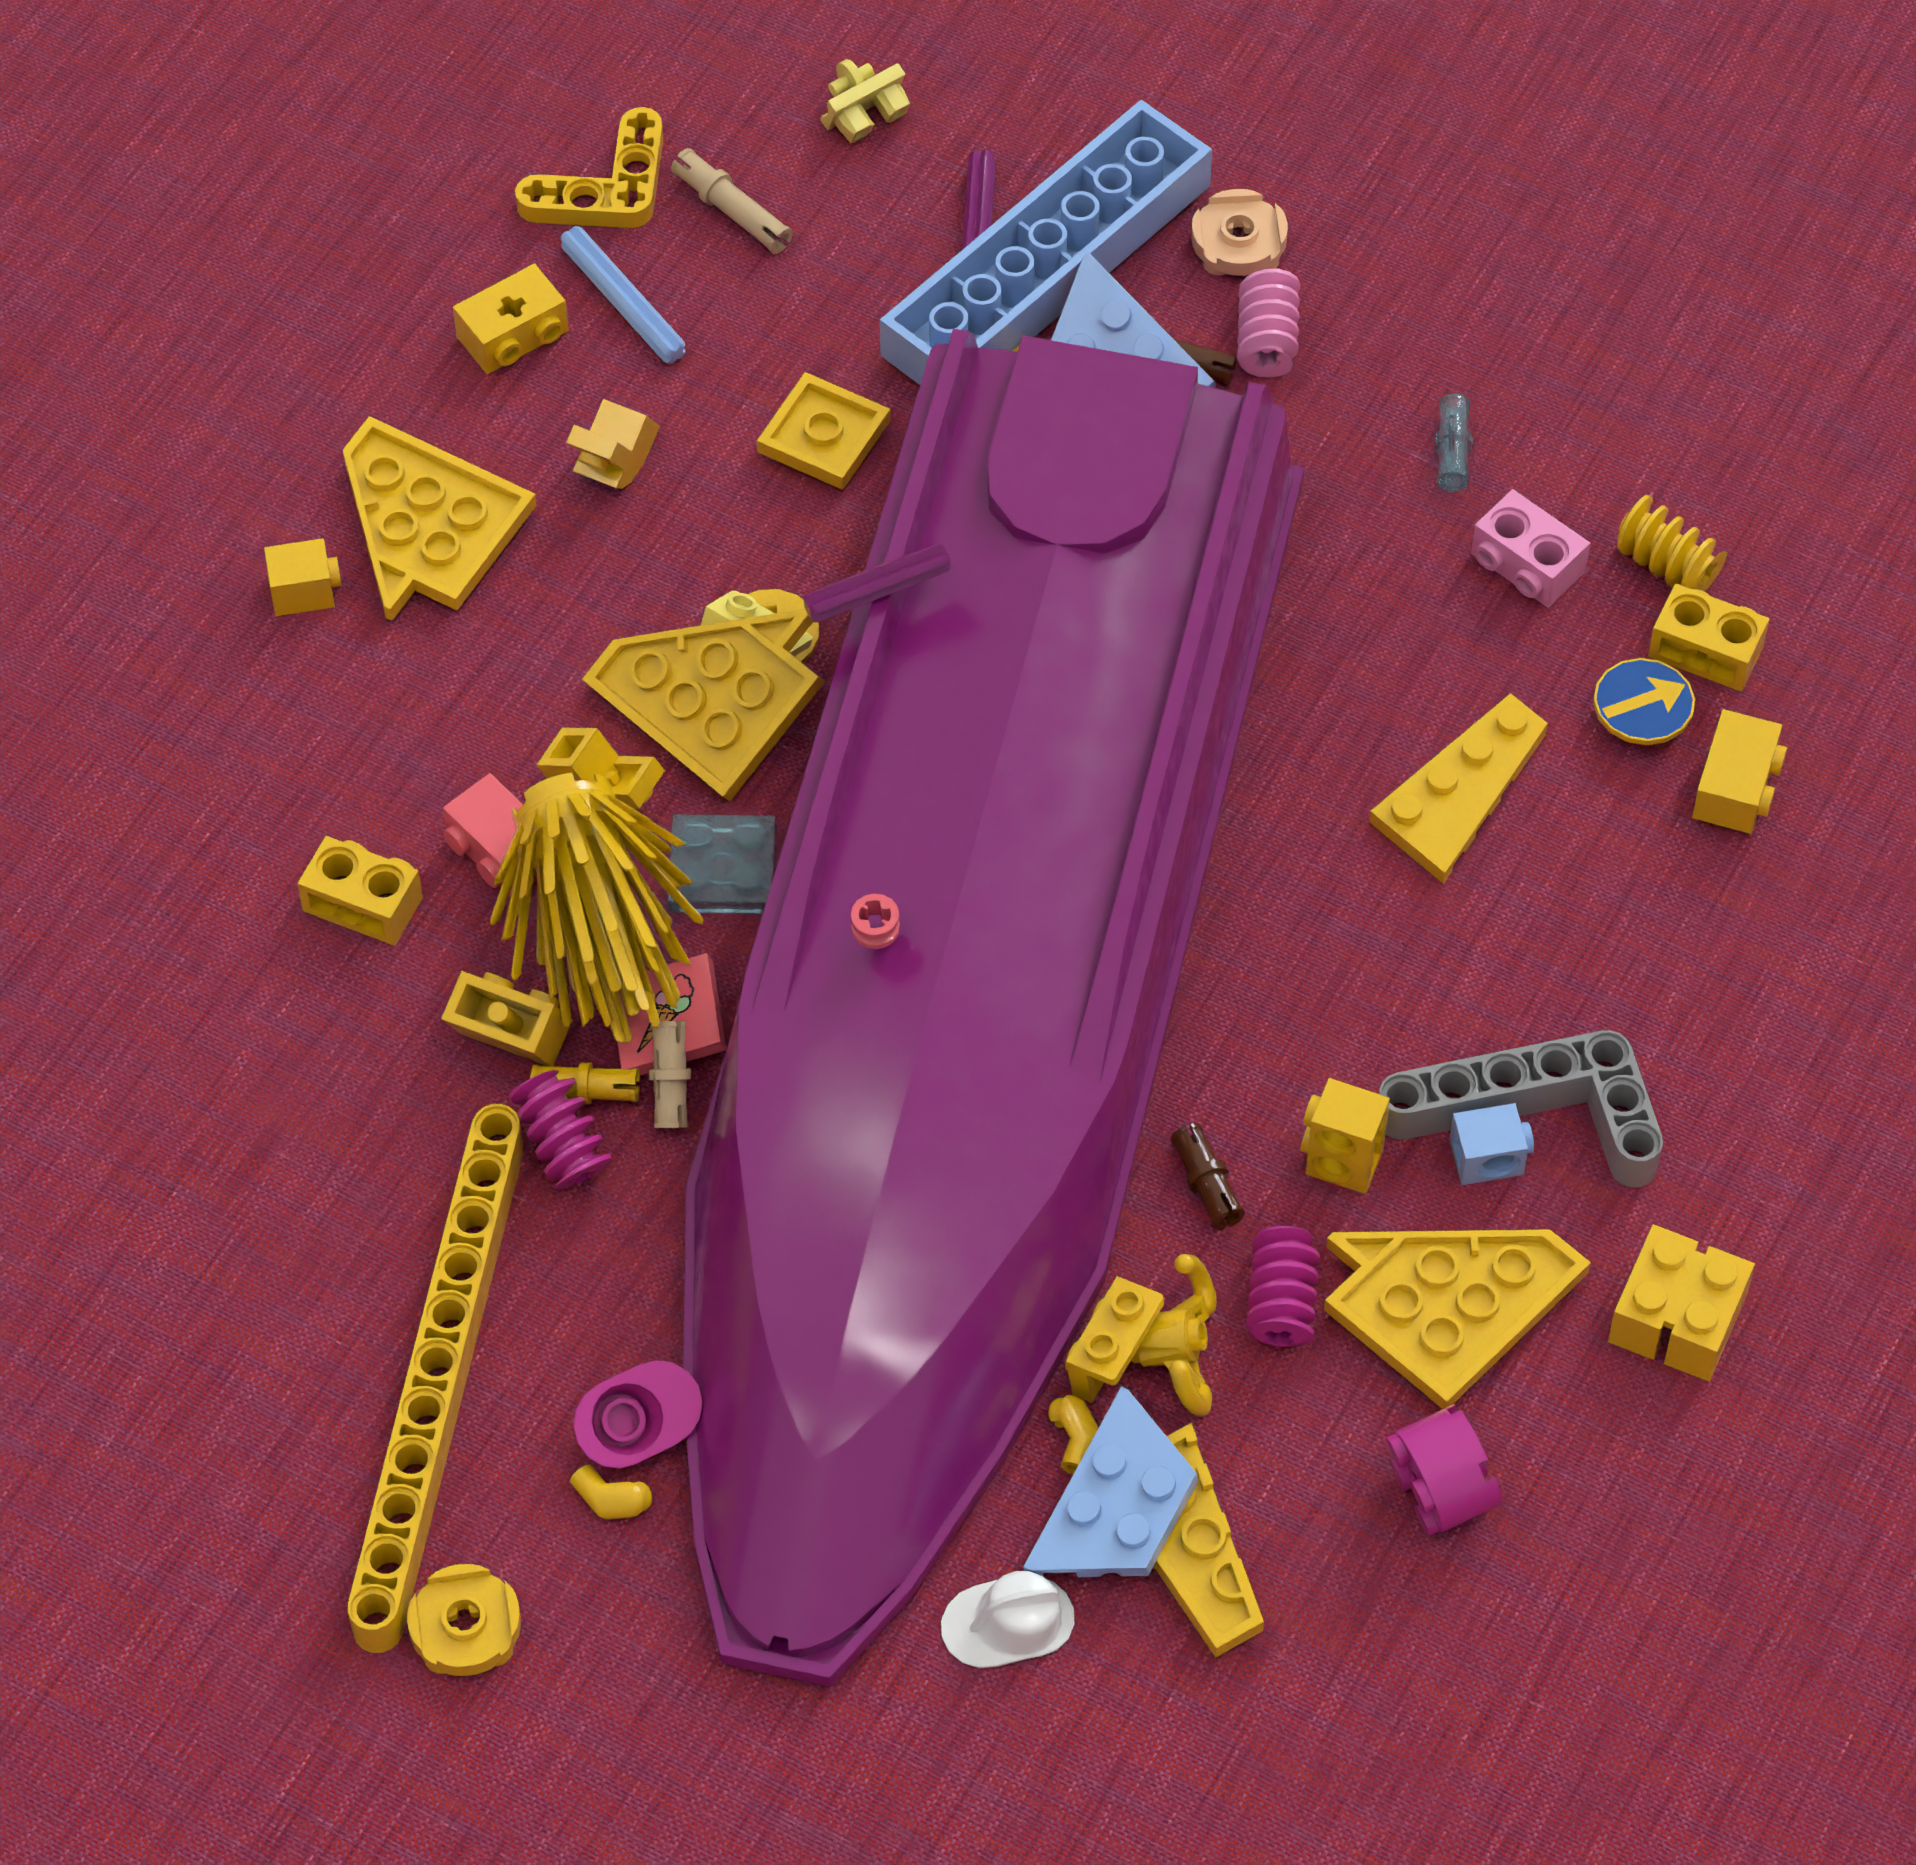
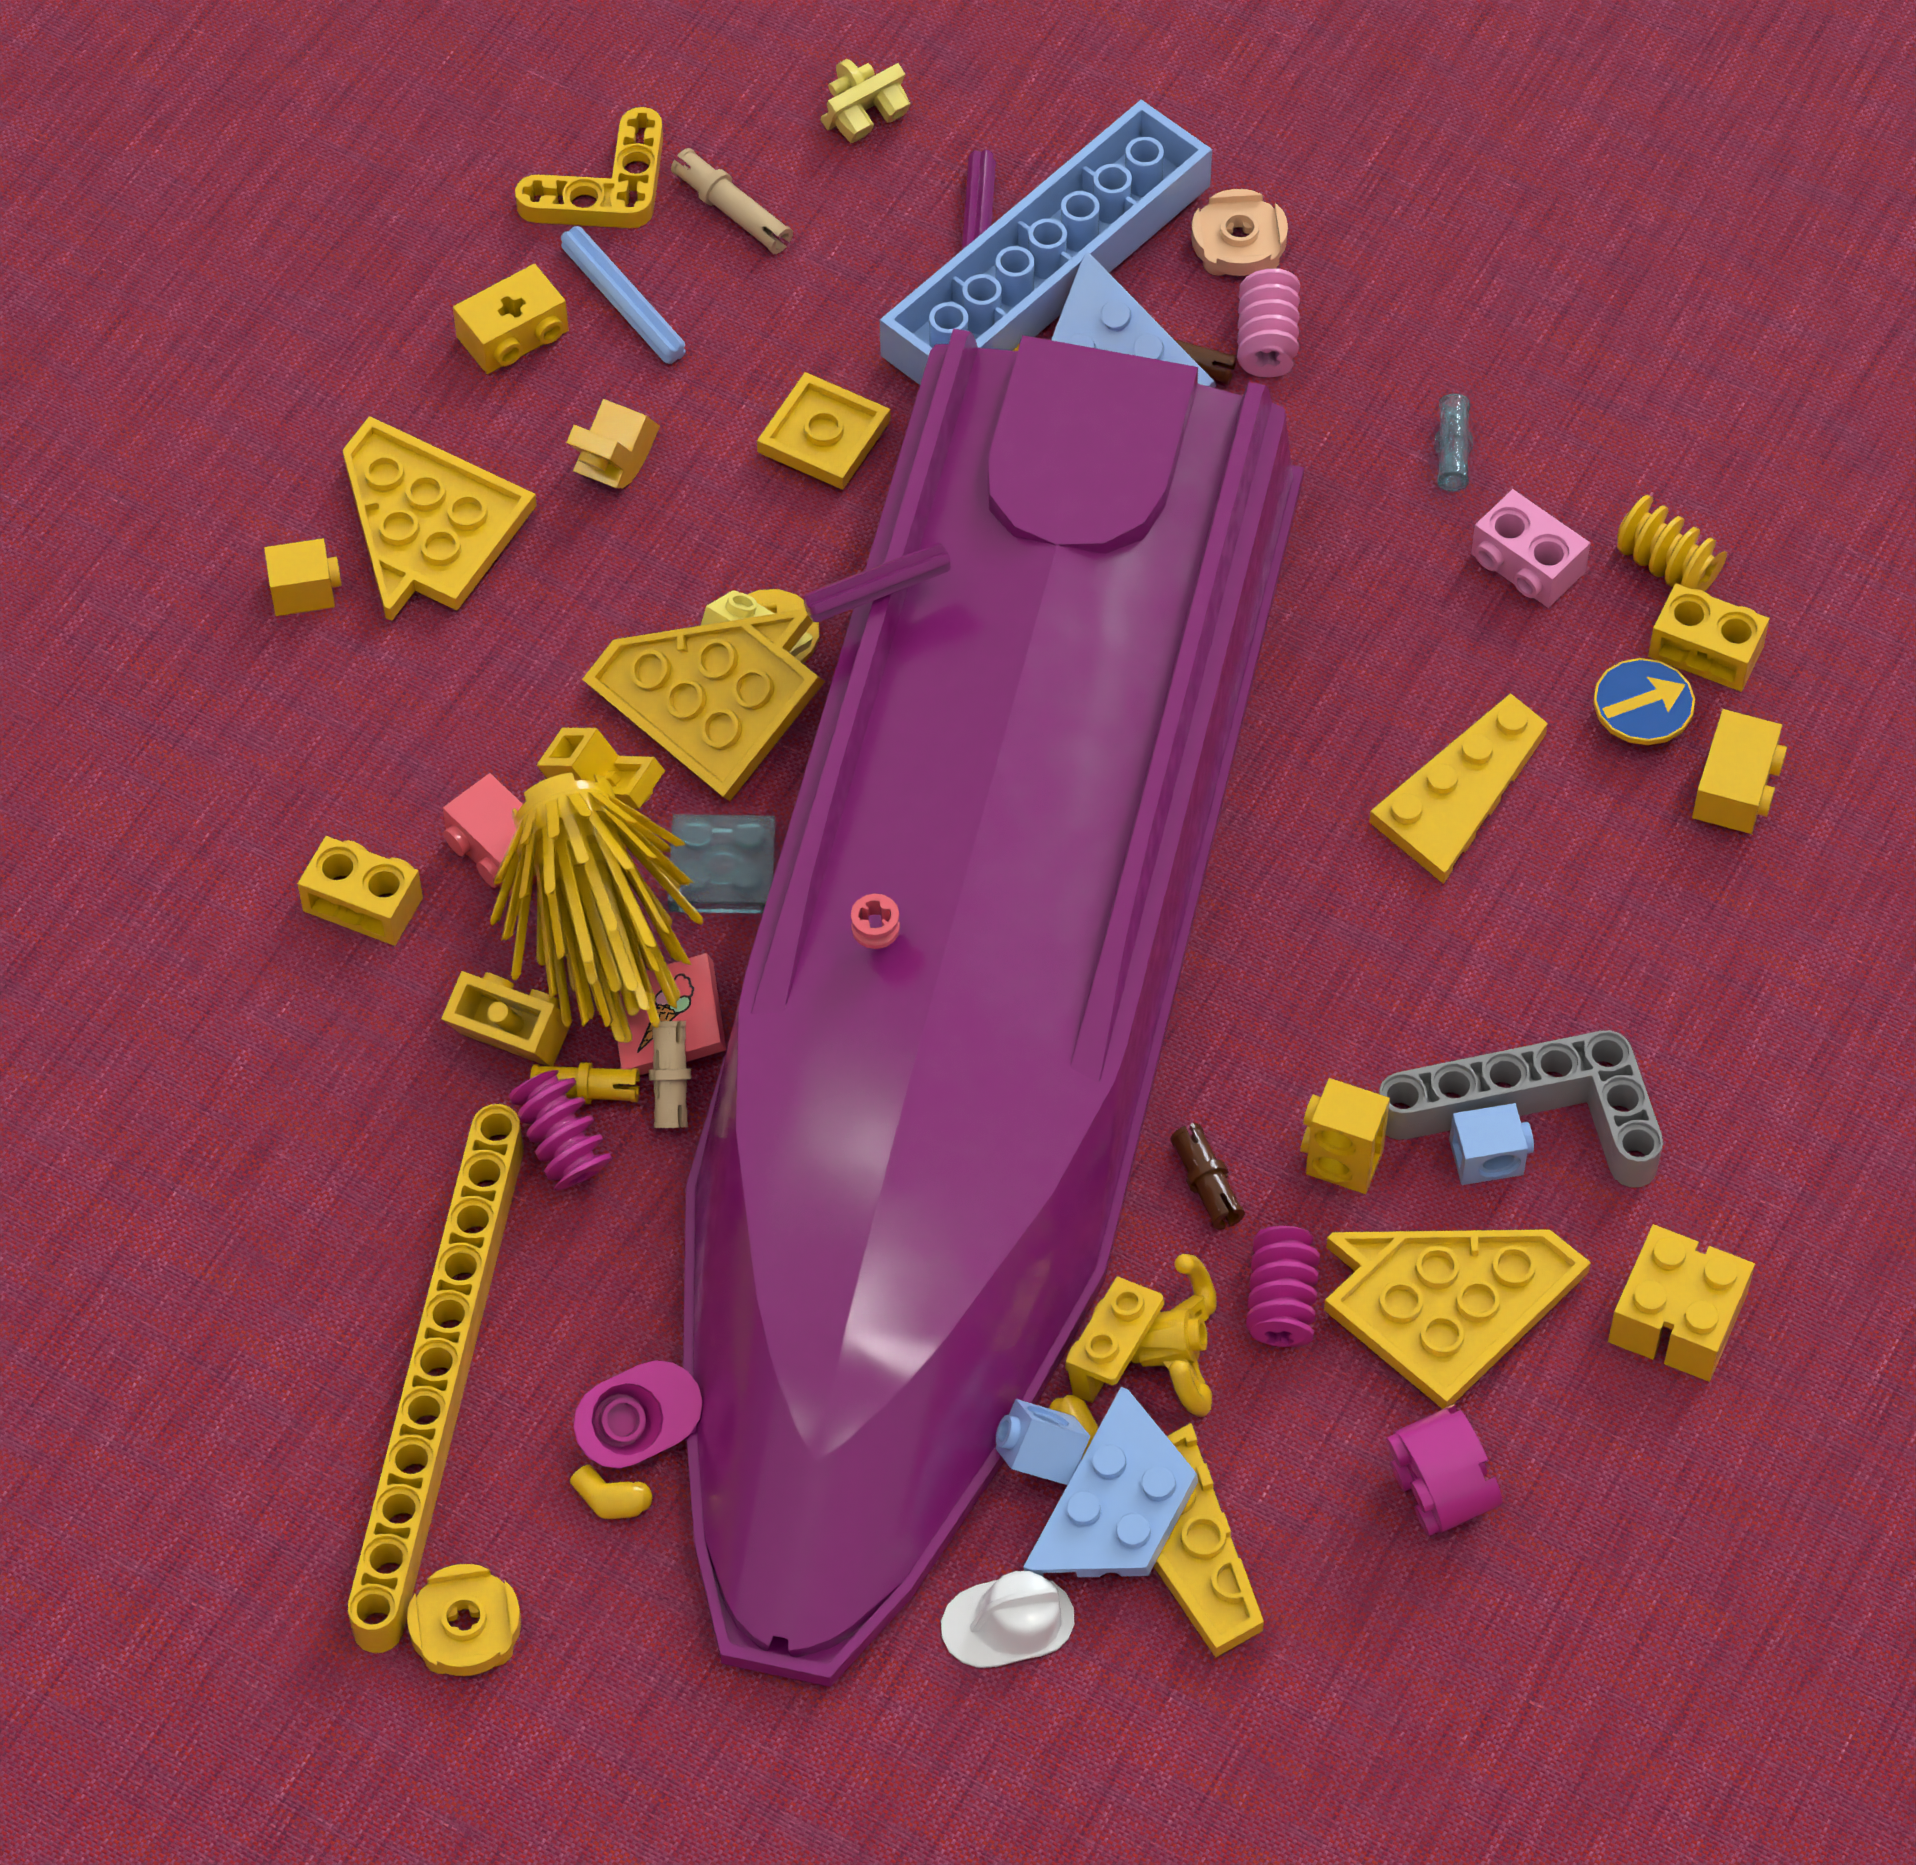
none -> light blue brick [995,1399,1090,1485]

